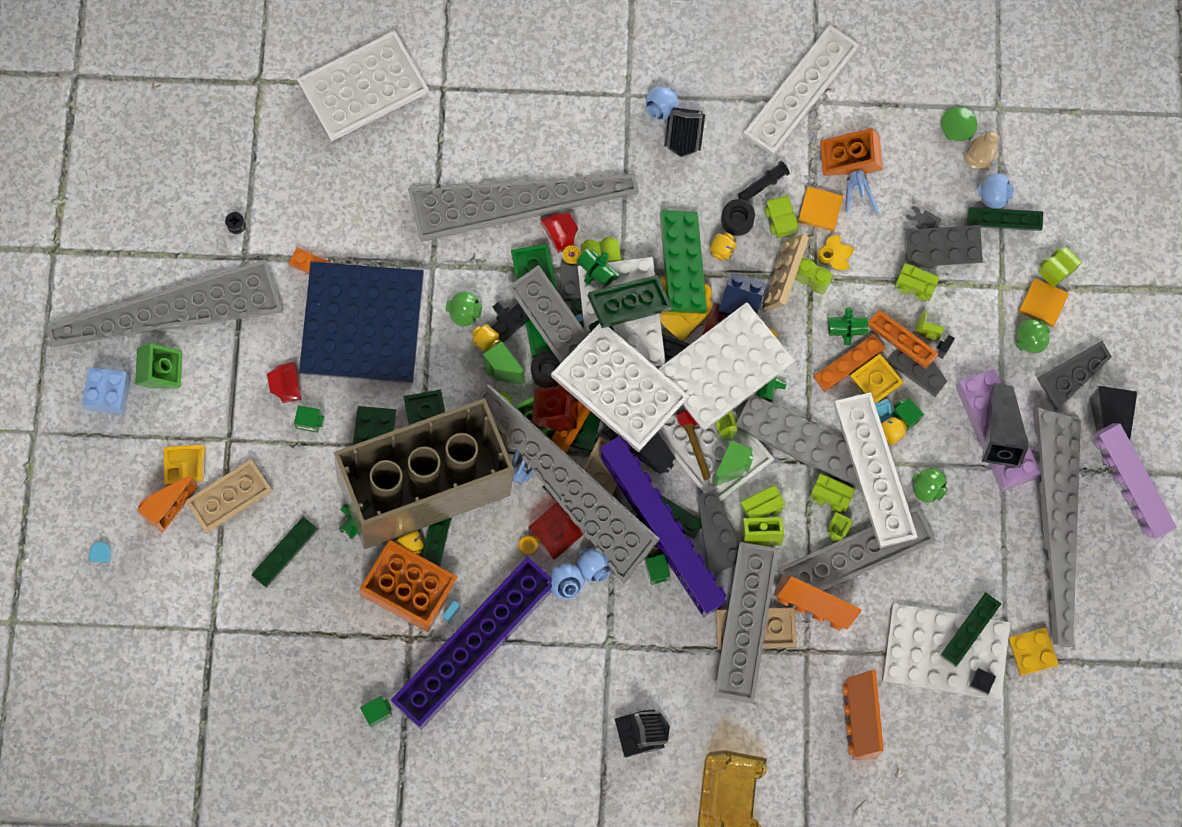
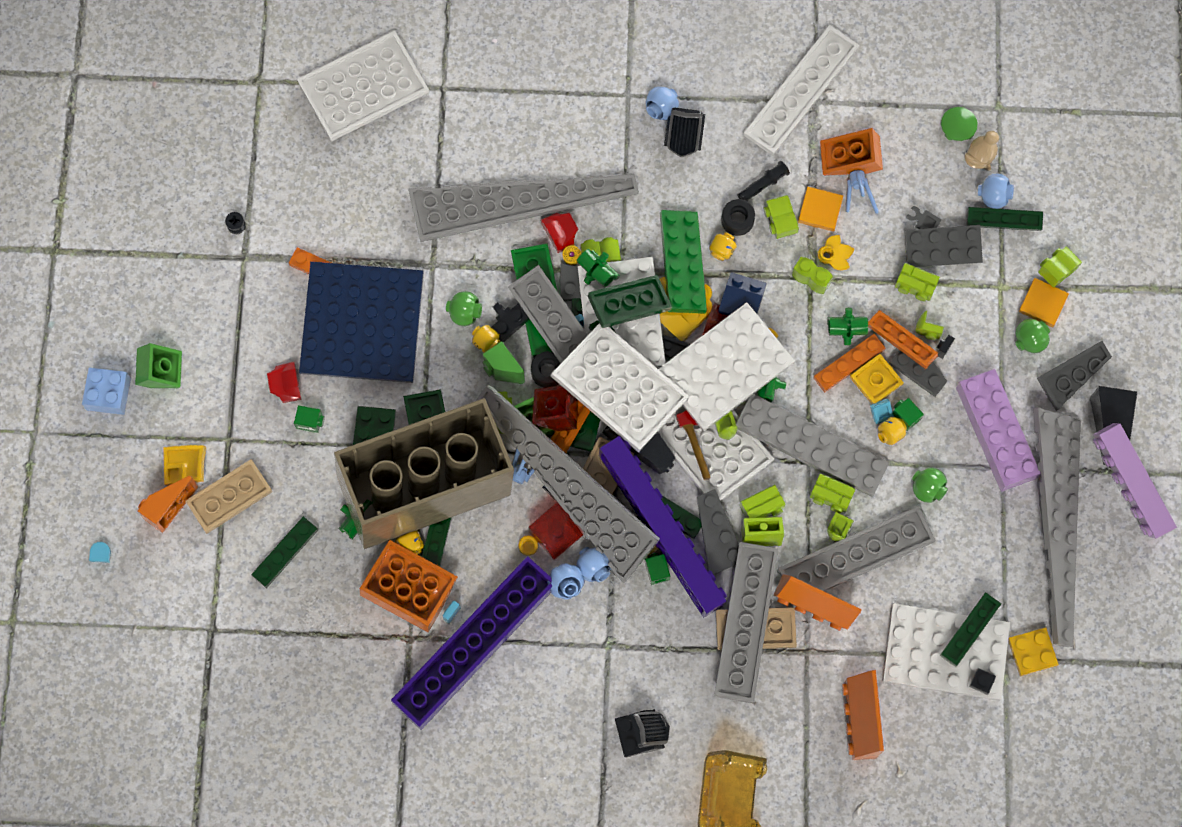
light grey wing [47,259,283,347] -> none
green brick [360,696,393,727] -> none
bright green slope [713,440,754,486] -> none
tan plate [762,234,809,311] -> none
white plate [833,392,918,548] -> none
black slope [982,383,1029,468] -> none

